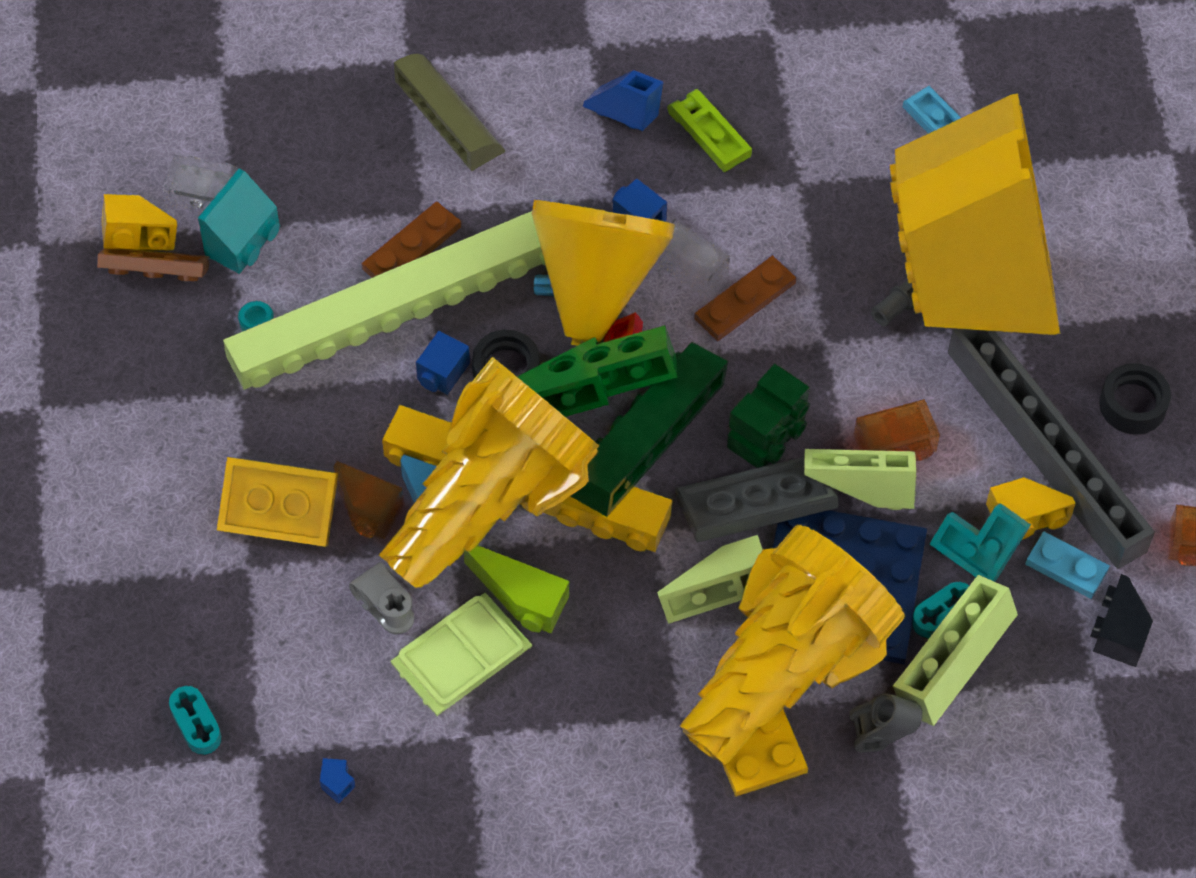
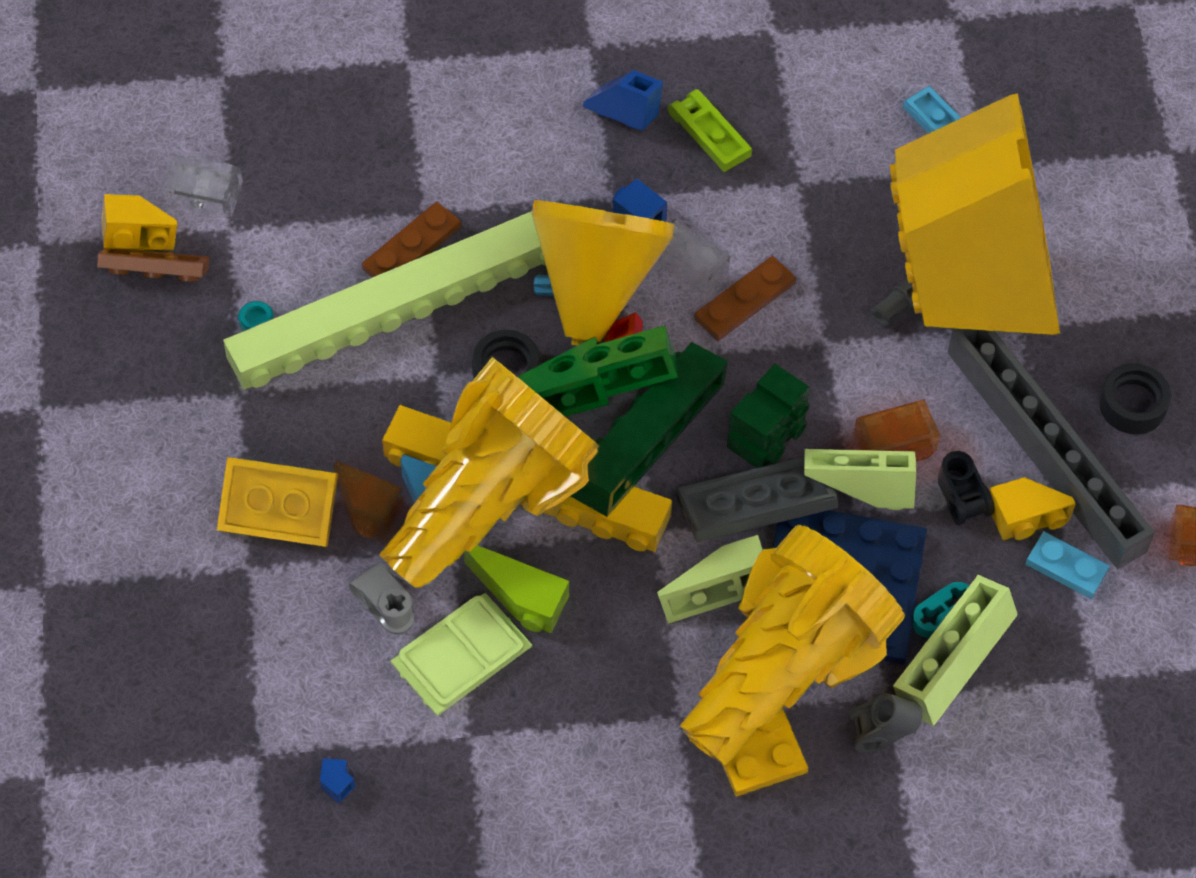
teal beam [169,686,221,755] -> none
teal slope [198,168,280,274] -> none
olive brick [394,54,505,171] -> none
blue brick [416,331,470,395] -> none
teal plate [930,503,1031,582] -> none
black slope [1090,574,1153,667] -> none
none -> black piece [937,451,994,526]

